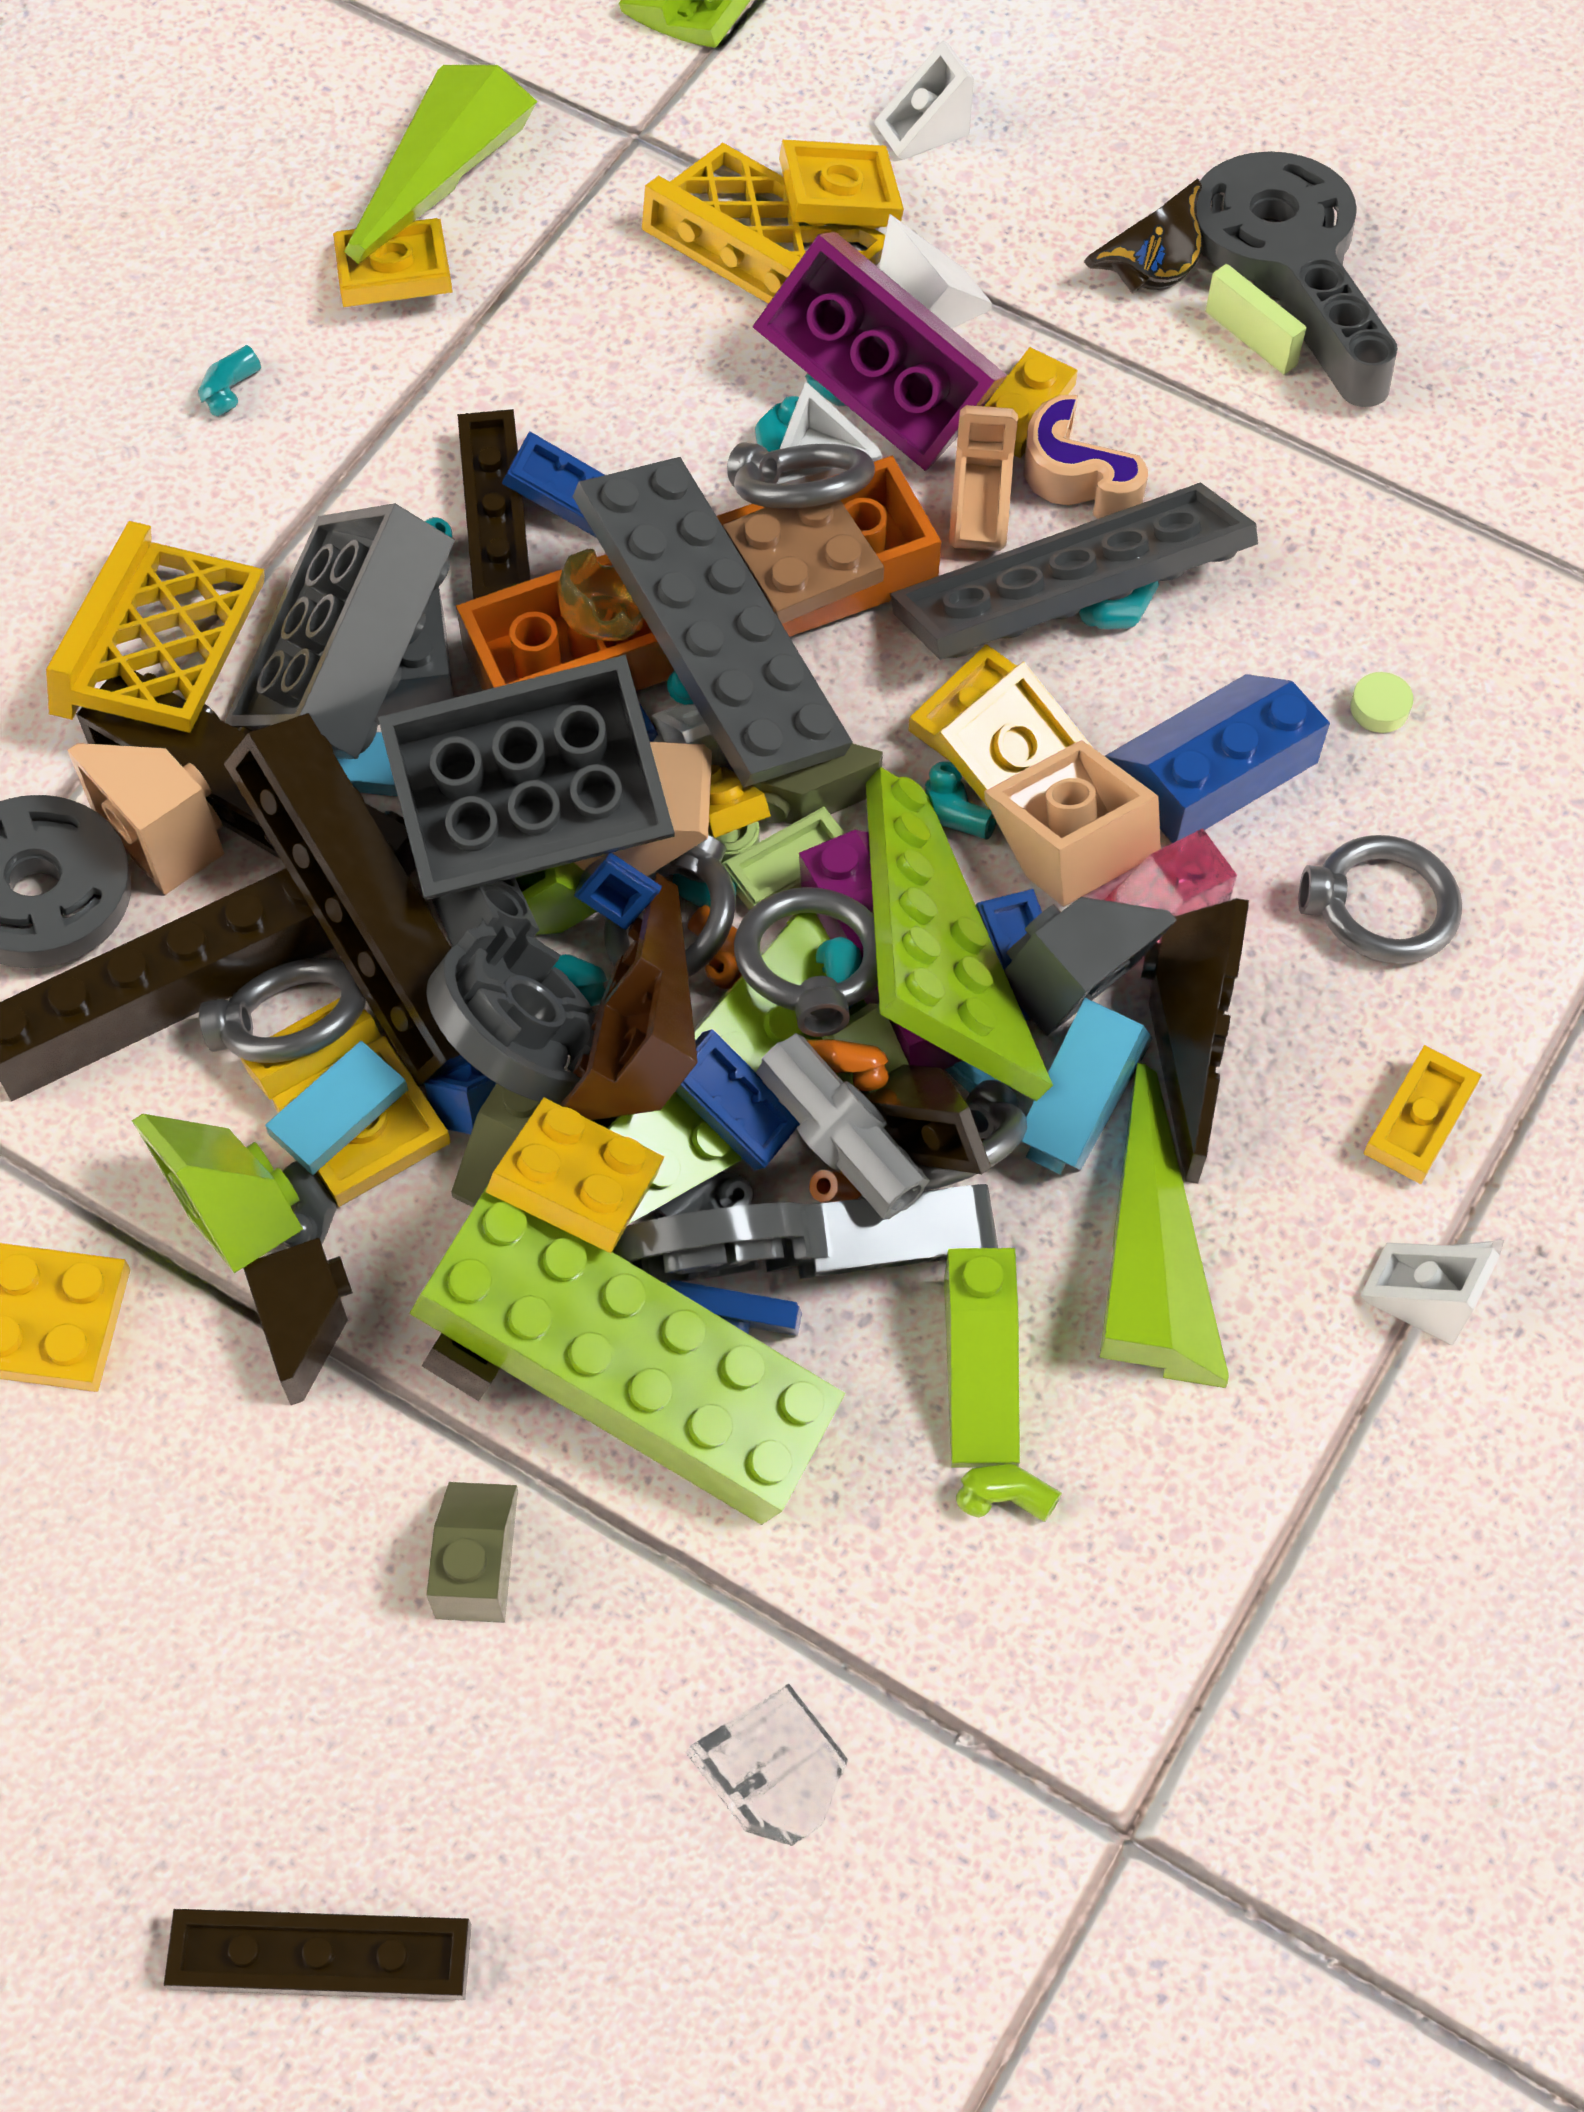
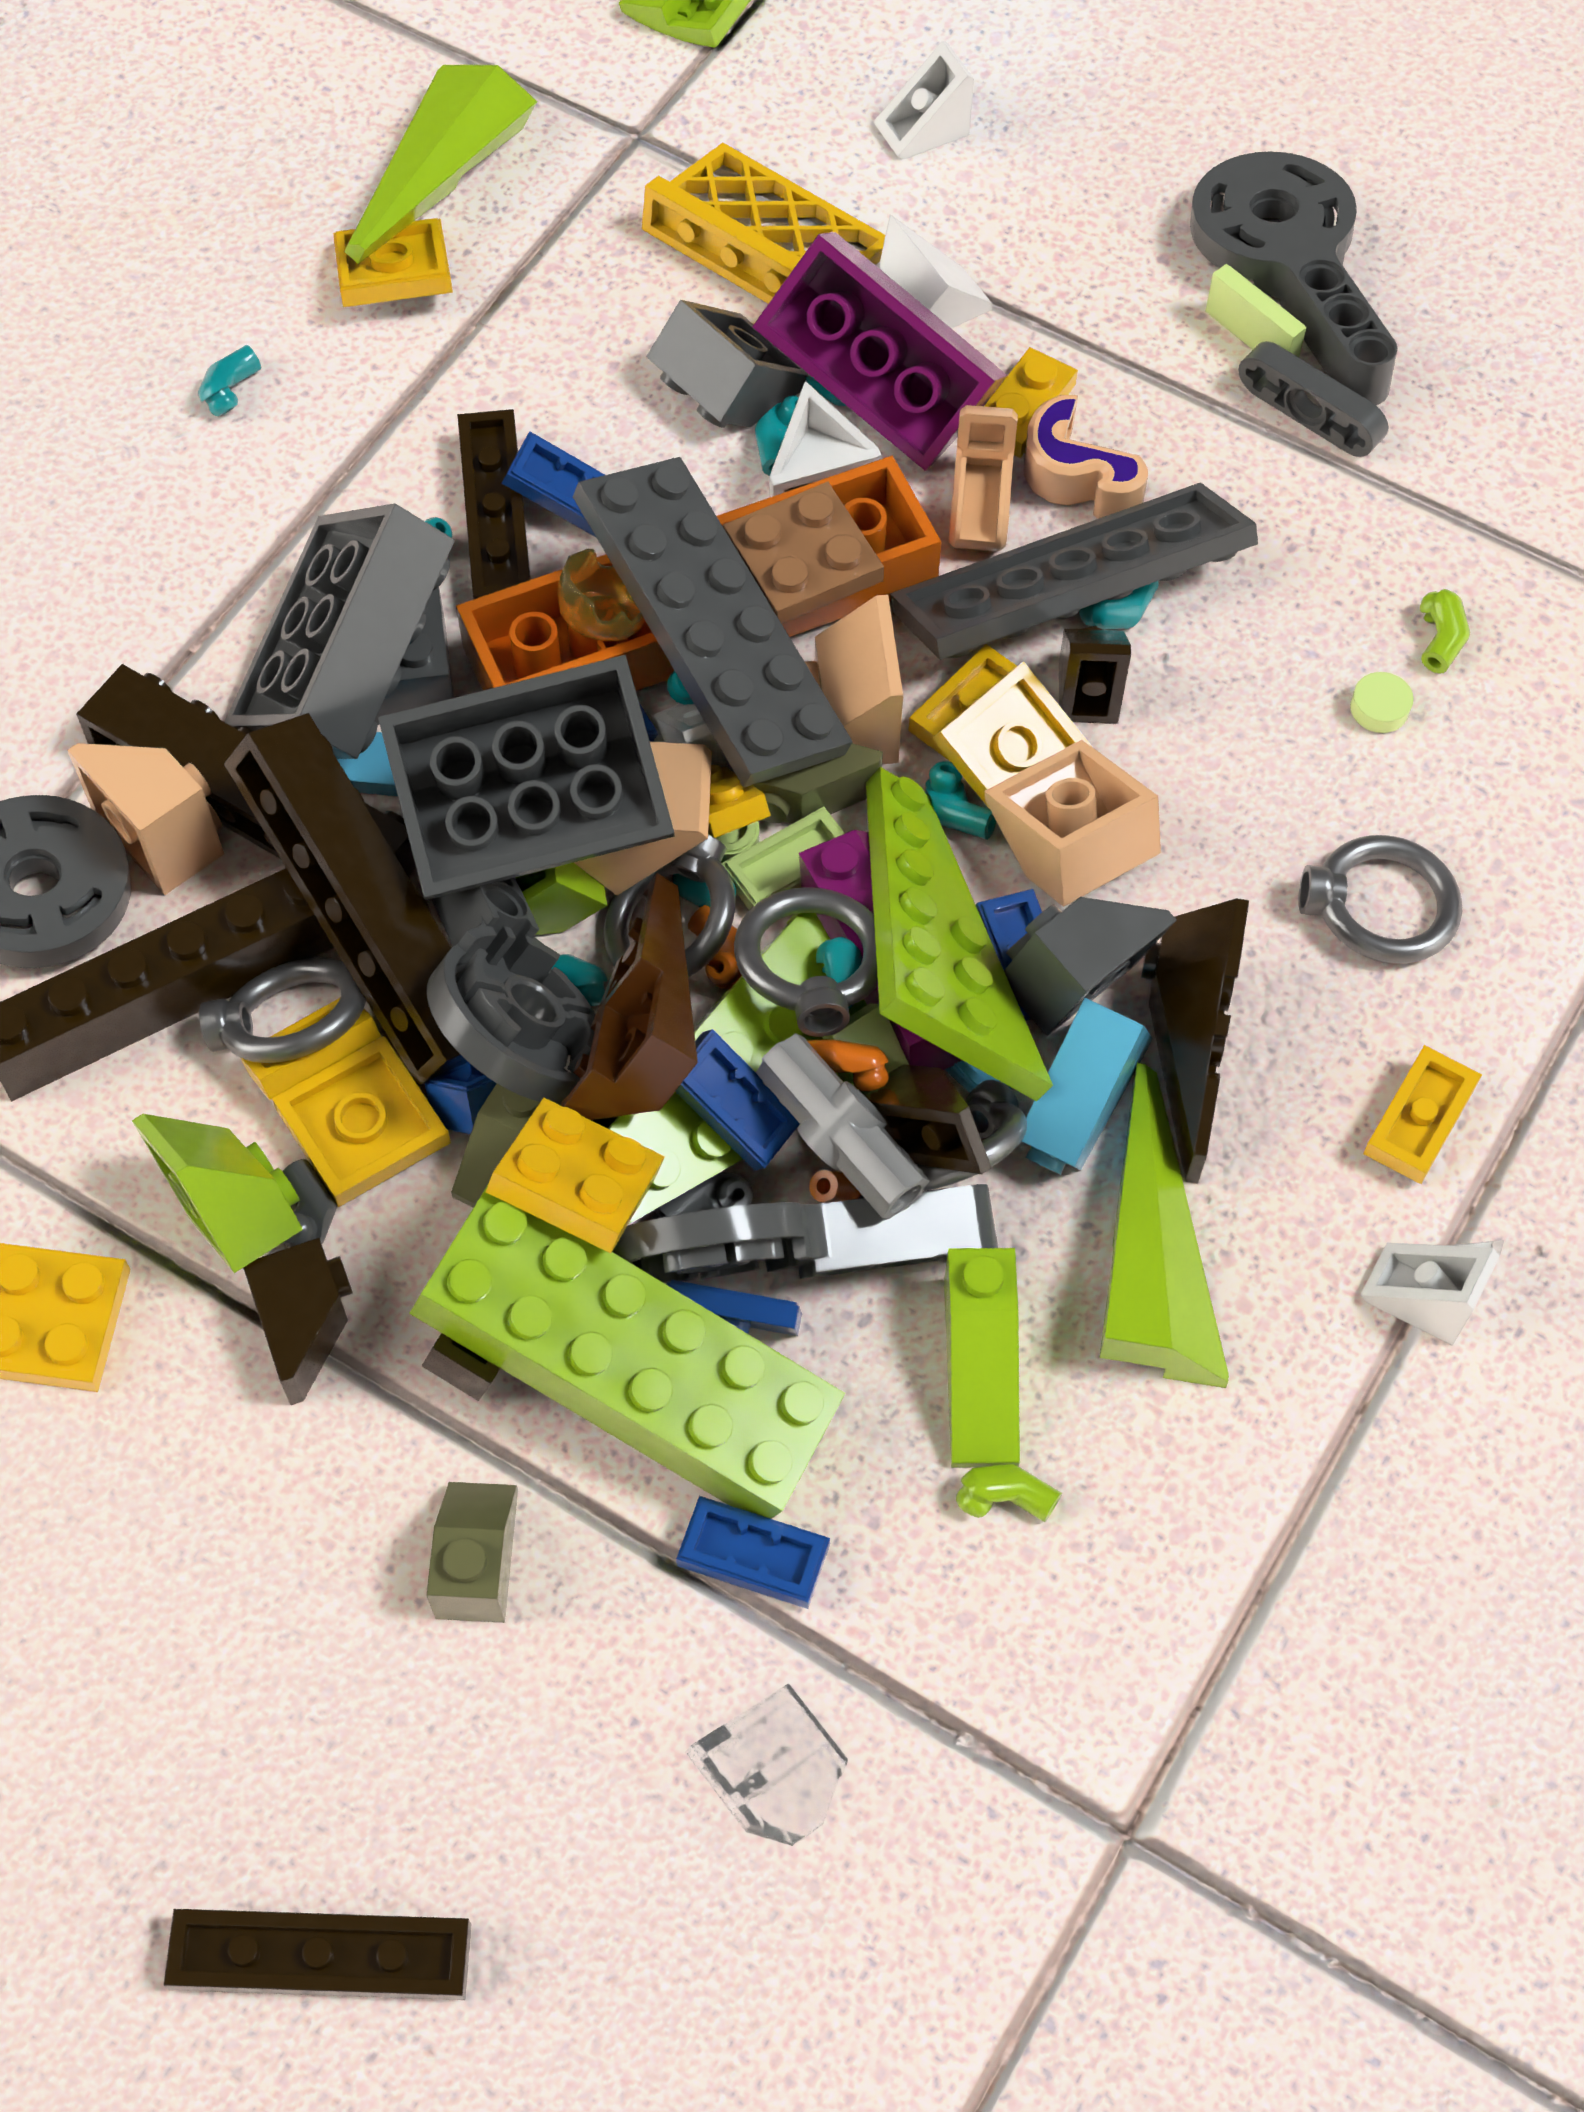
yellow fence [46,521,264,733] -> none
medium azure tile [265,1041,408,1175] -> none
blue slope [574,853,662,930] -> none
flat silver piece [727,442,875,508] -> none
yellow plate [779,139,904,229] -> none
dark brown hat [1084,178,1203,294] -> none
clear pink slope [1104,828,1237,943] -> none
blue slope [1105,674,1330,848] -> none
none -> slope [646,299,809,428]
none -> blue plate [676,1496,830,1609]
none -> light nougat slope [804,595,903,764]
none -> dark brown slope [1059,627,1131,724]
none -> dark grey beam [1238,341,1389,457]
none -> lime arm [1420,589,1470,674]

